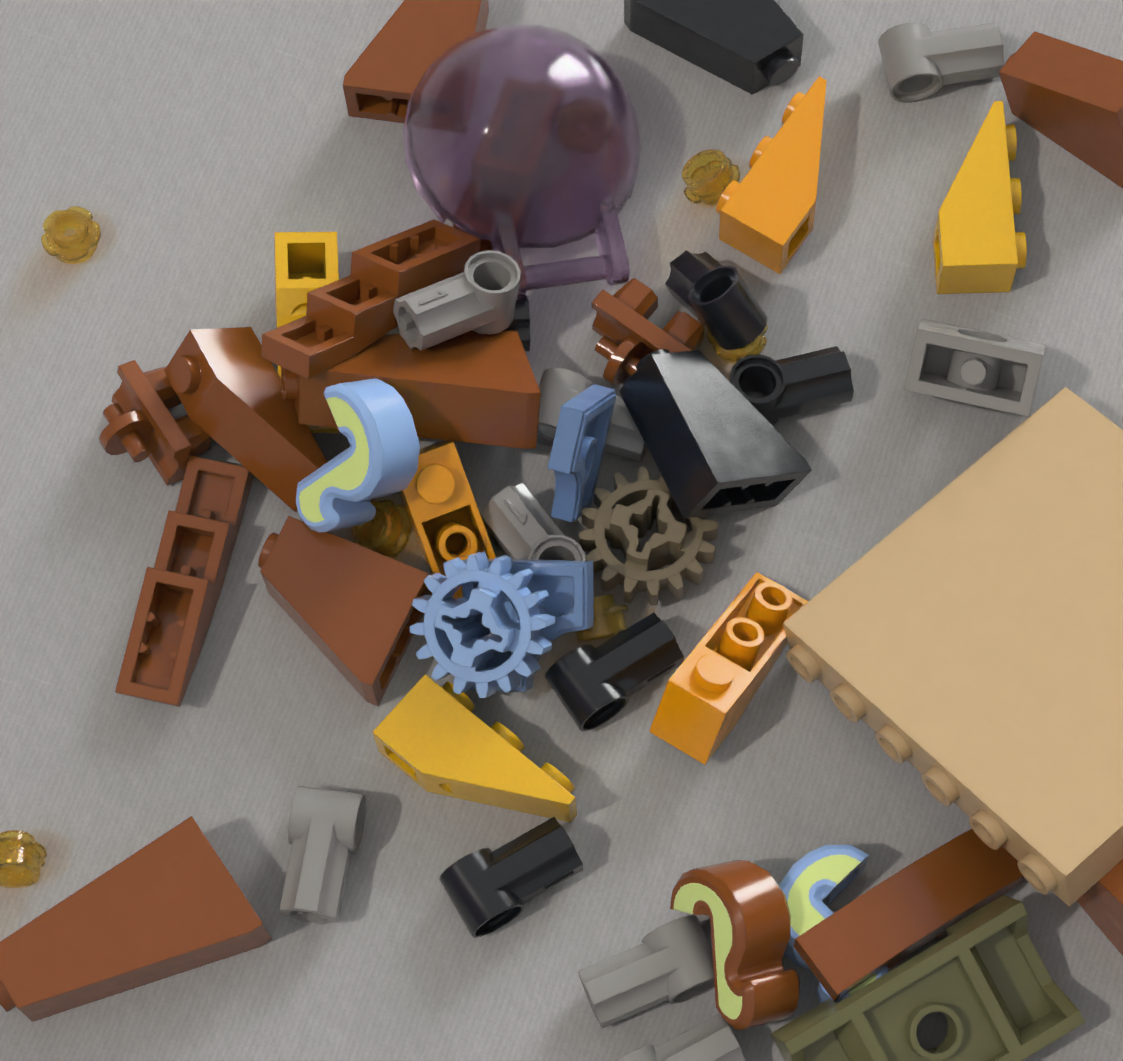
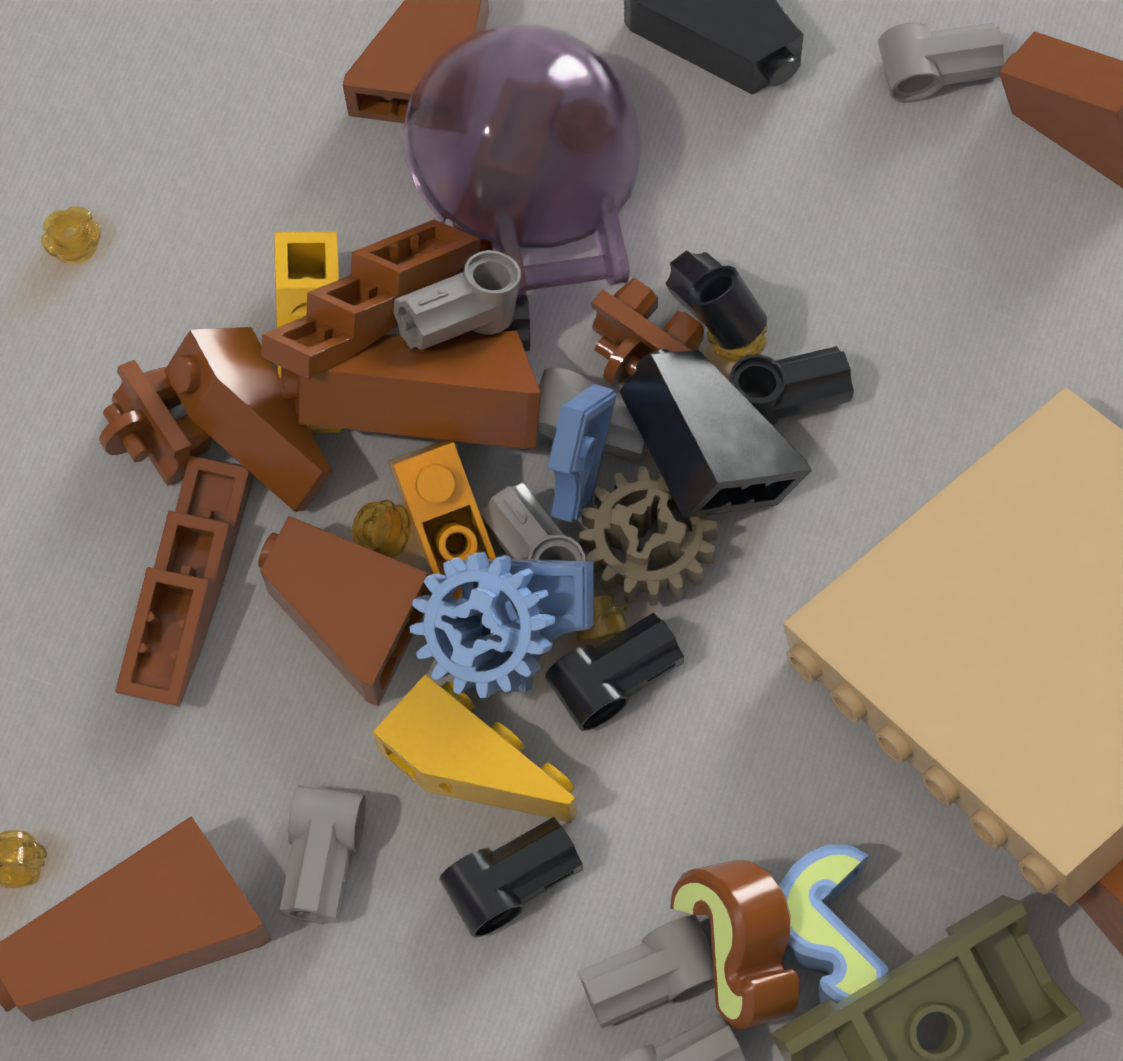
light blue animal [296,378,420,533] -> none
light orange slope [649,572,809,765] -> none
clear yellow plate [682,149,740,205] -> none
light orange slope [716,76,827,274] -> none
dark orange slope [793,829,1026,1002] -> none
light grey brick [904,319,1046,417] -> none
yellow slope [932,101,1027,294] -> none

